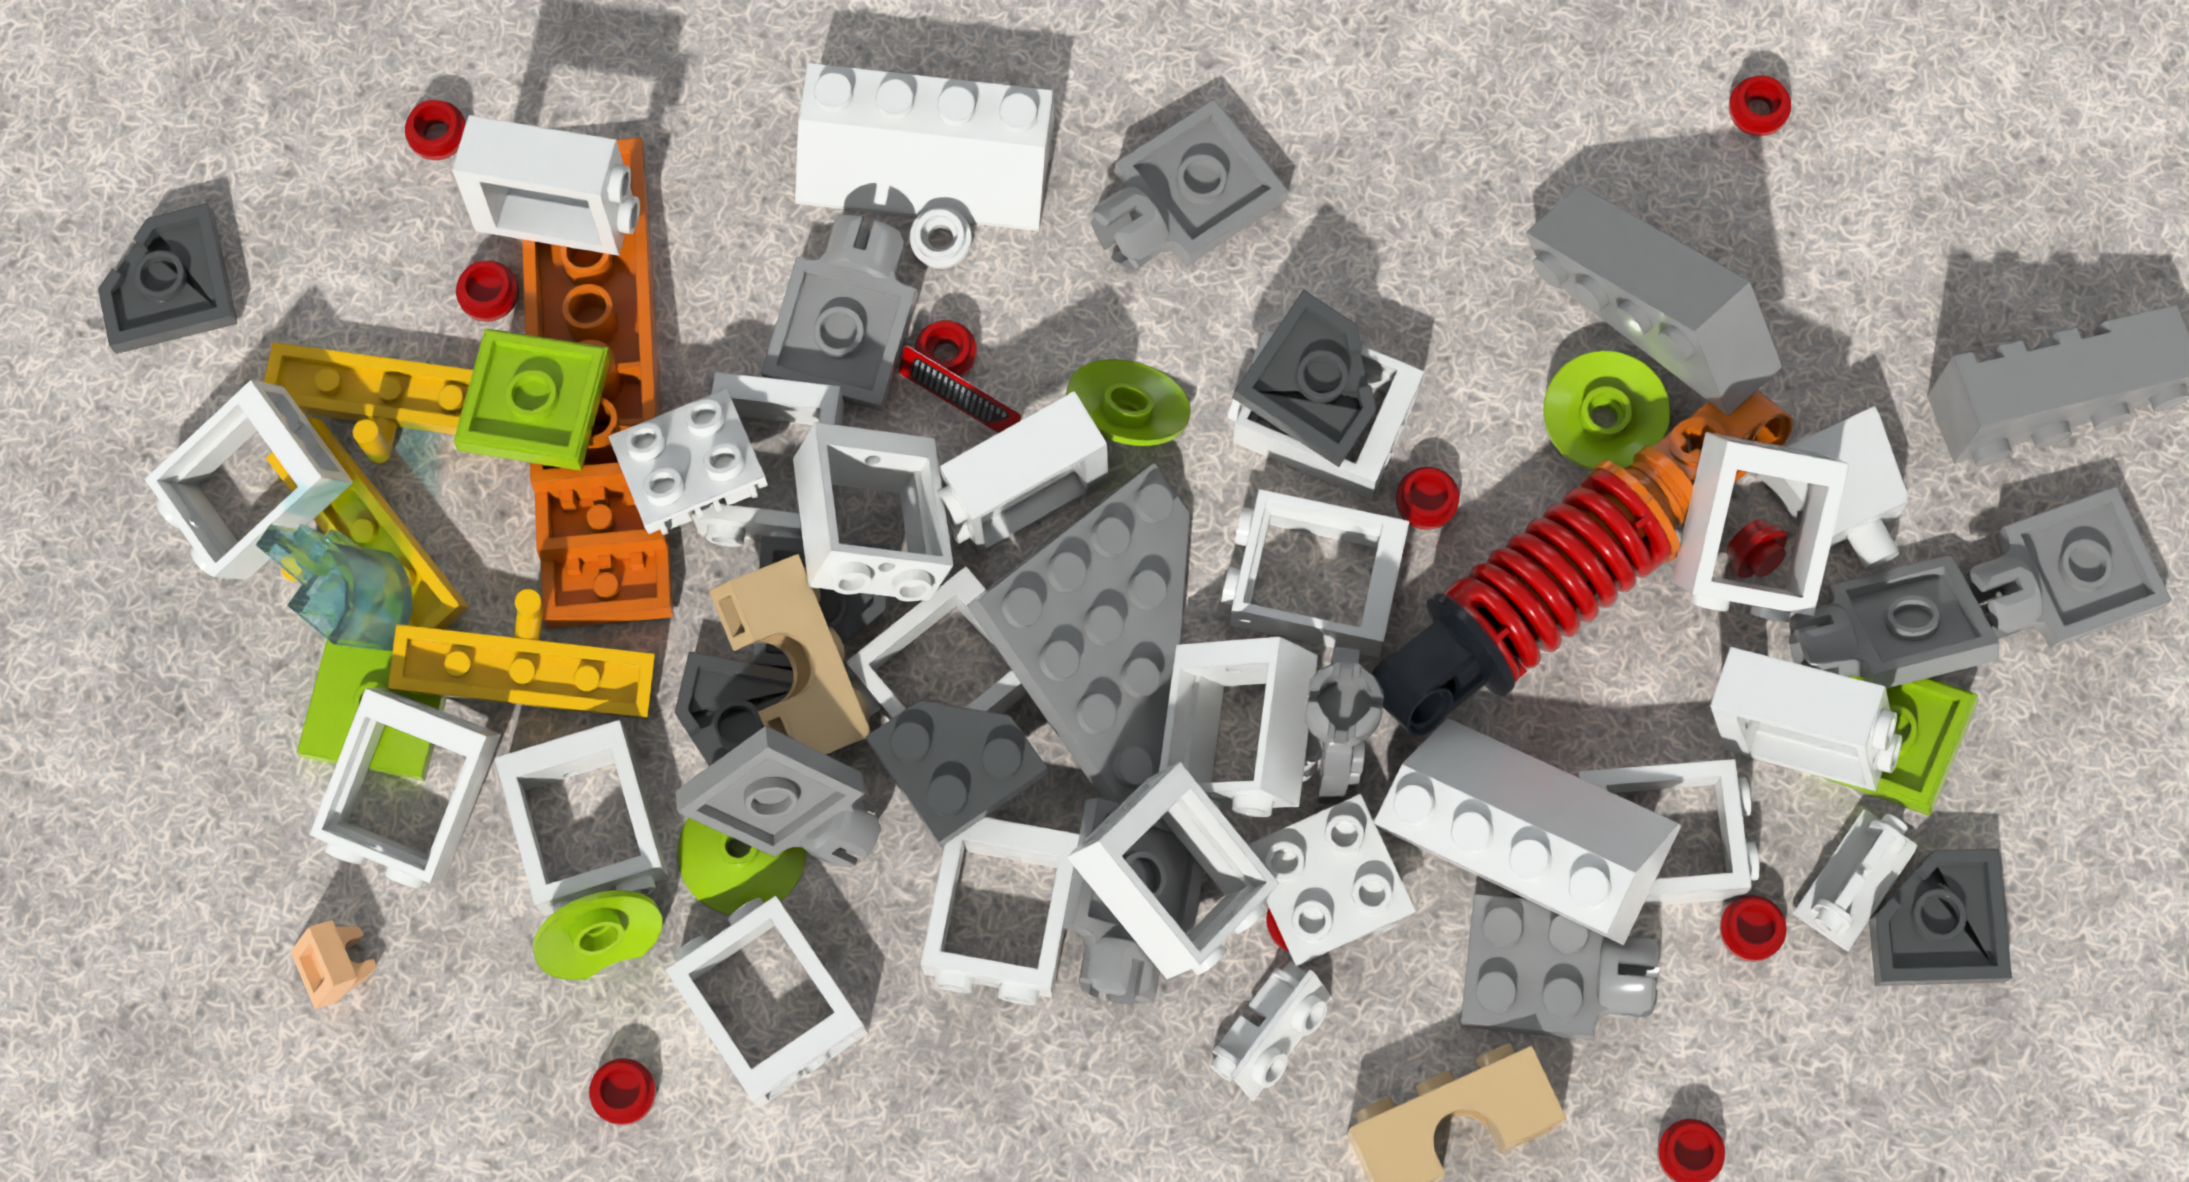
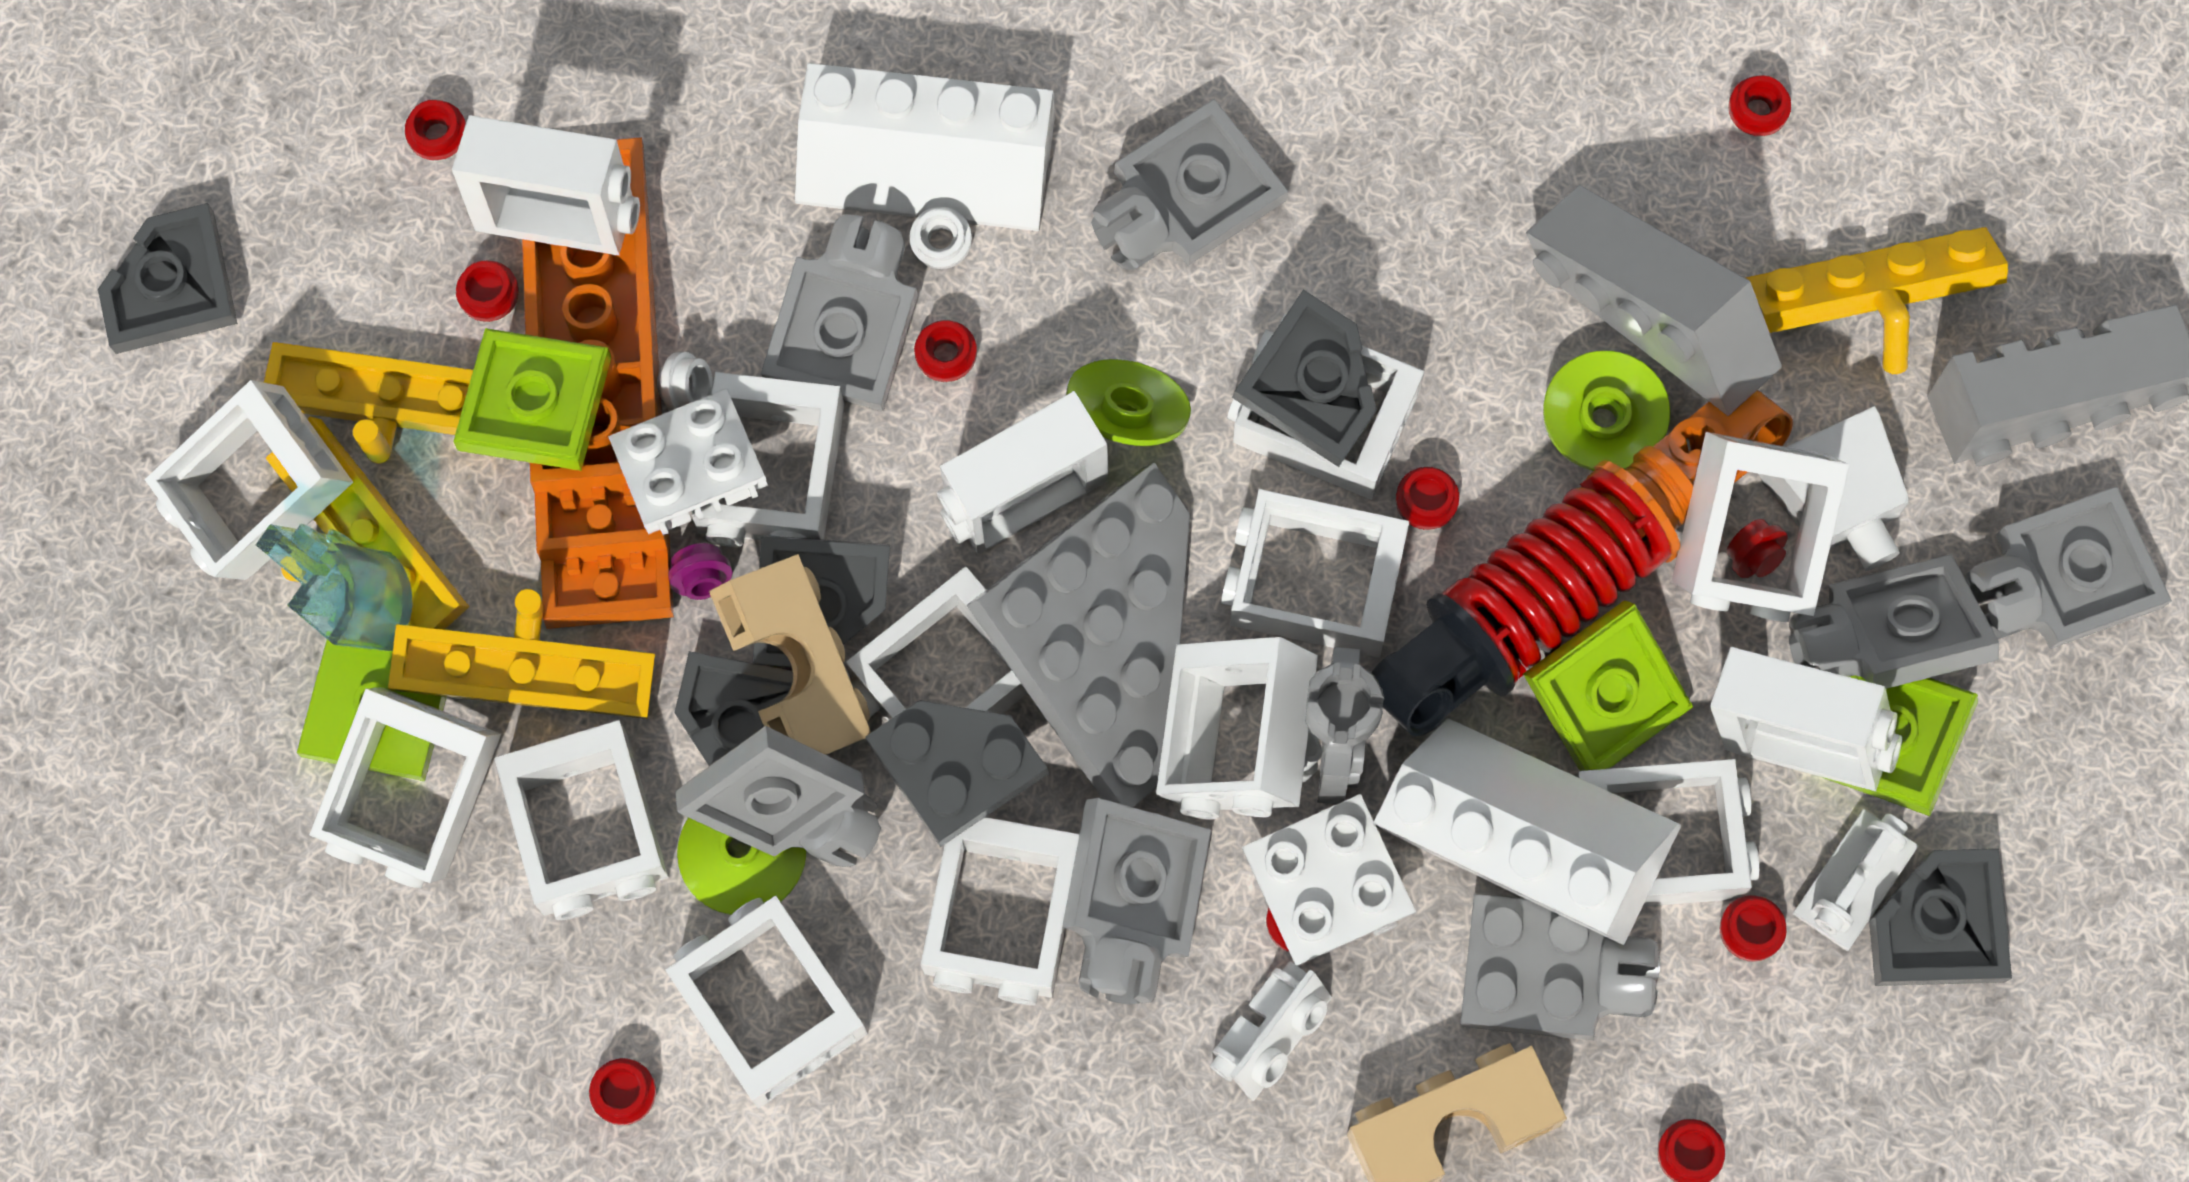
light nougat tile [290,920,377,1009] -> none
lime dish [532,890,663,980] -> none
white window [793,422,953,601] -> none
sticker [898,346,1022,433] -> none
white window [1067,762,1279,979] -> none
none -> white plate [657,352,713,411]
none -> magenta plate [668,543,733,600]
none -> lime plate [1523,600,1693,771]
none -> yellow plate [1745,227,2008,374]

